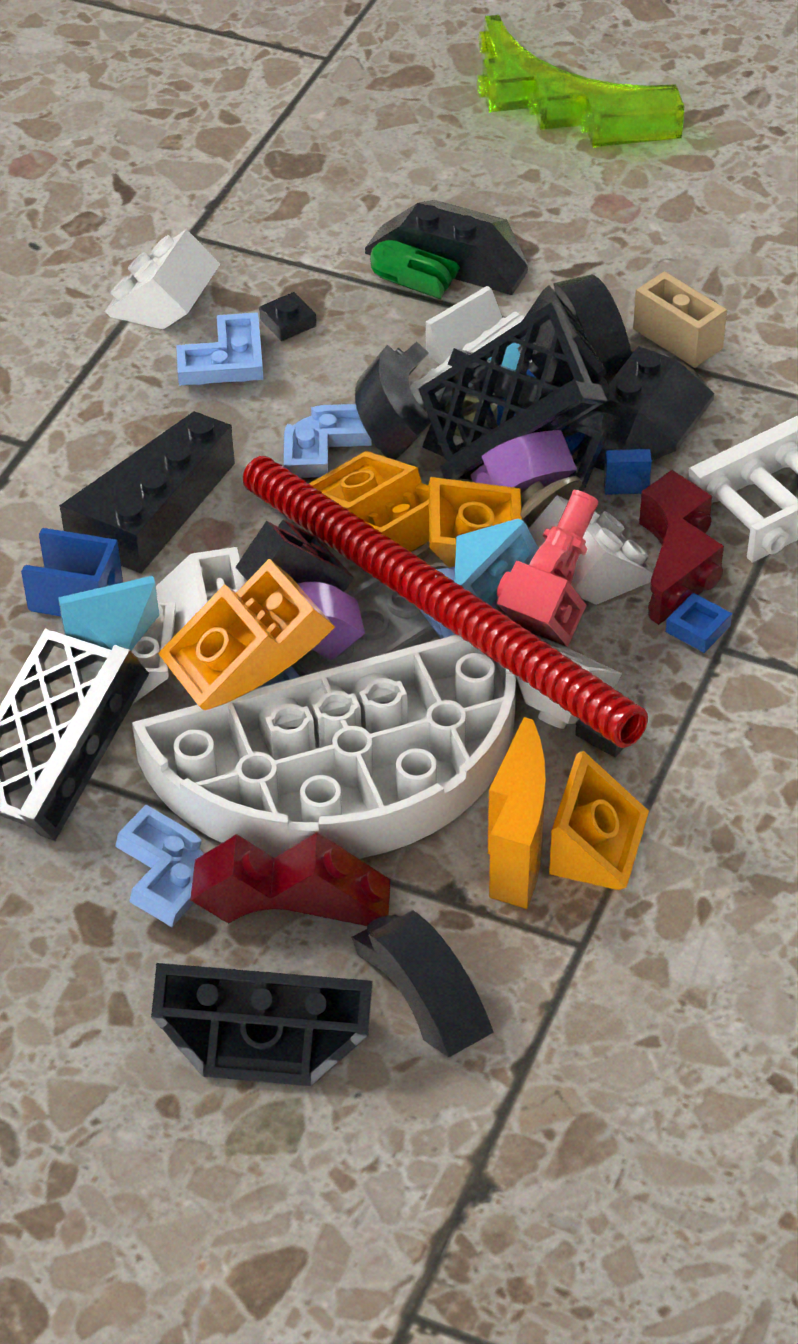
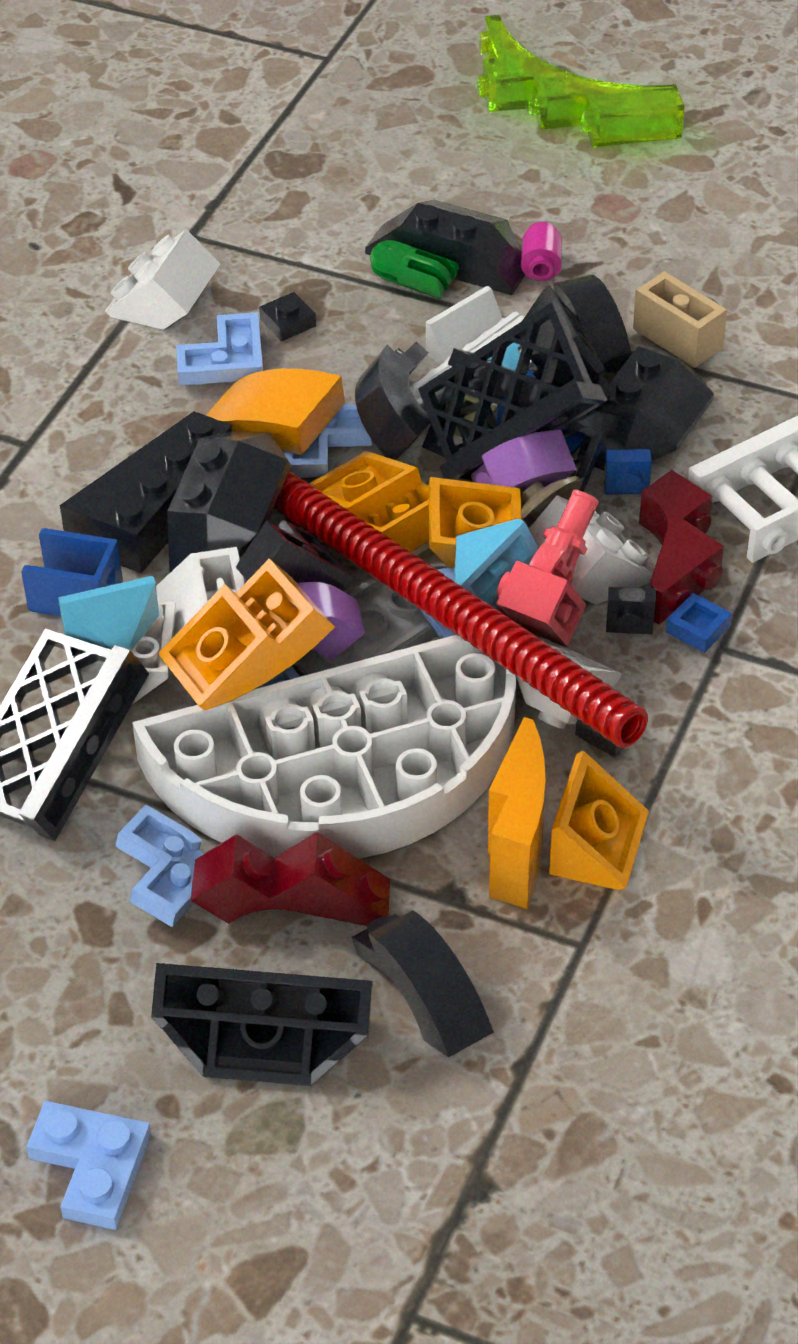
none -> light blue plate [26,1101,151,1230]
none -> black wedge [168,430,291,573]
none -> light orange slope [206,368,345,455]
none -> dark pink brick [521,222,562,281]
none -> black plate [606,587,656,634]

